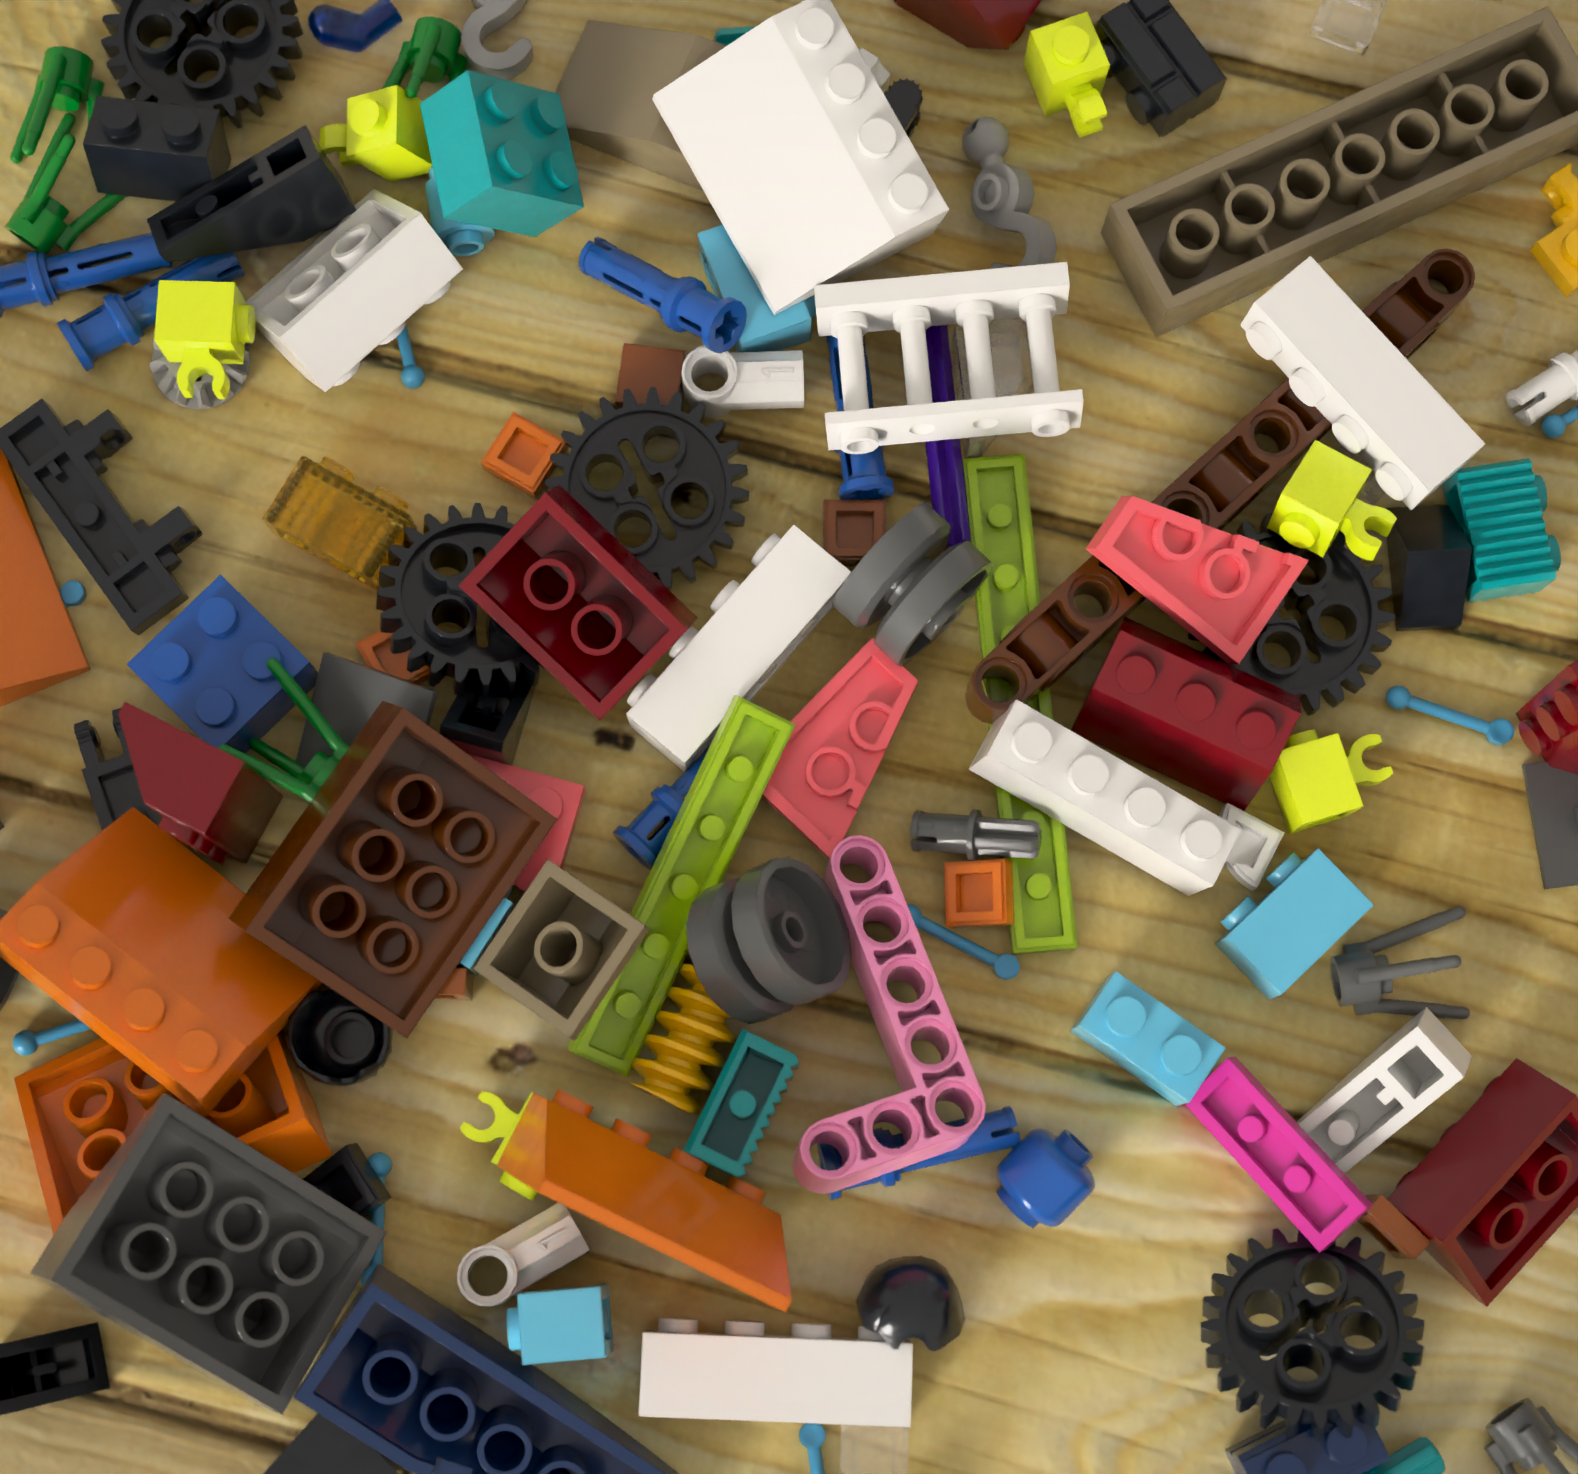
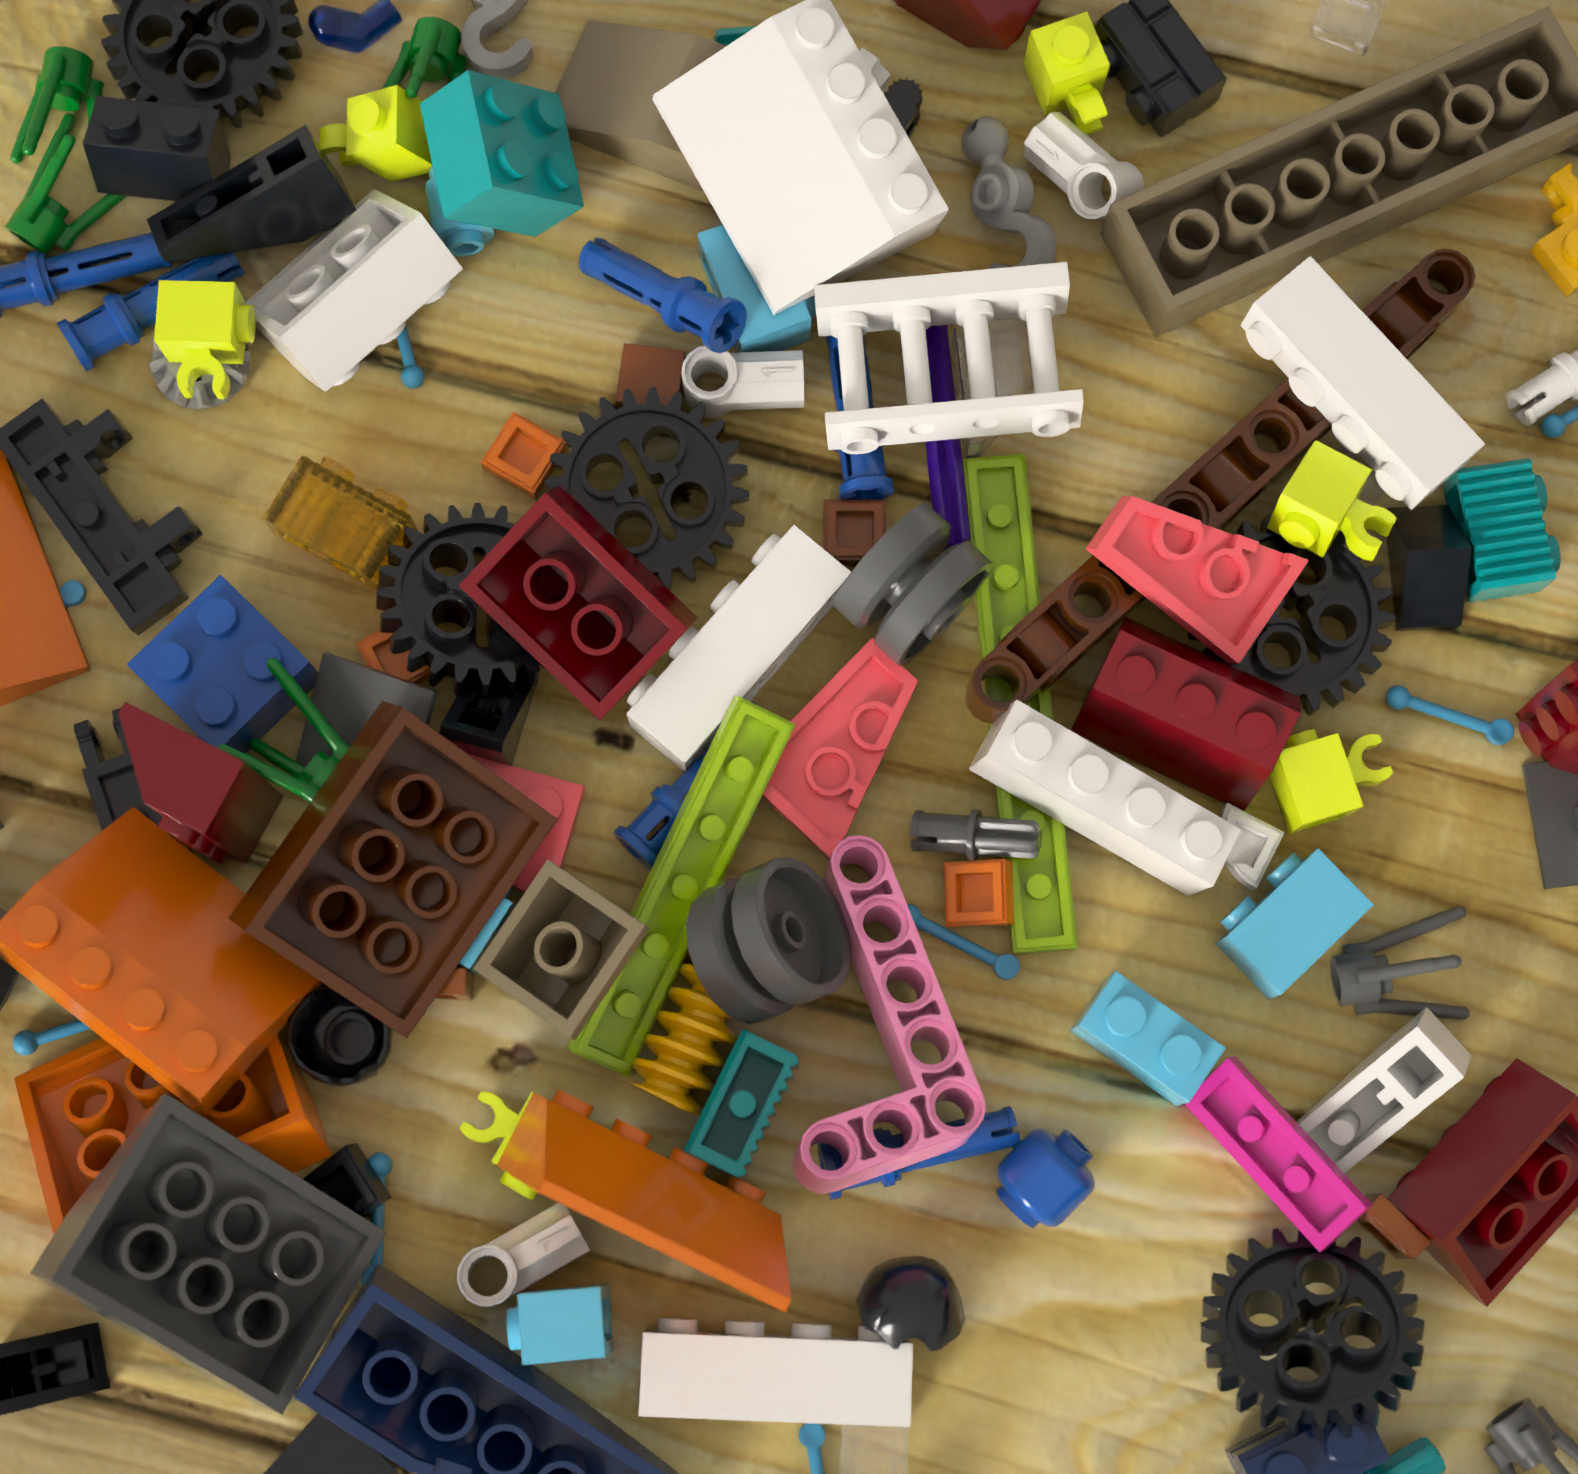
none -> white piece [1023,112,1145,219]

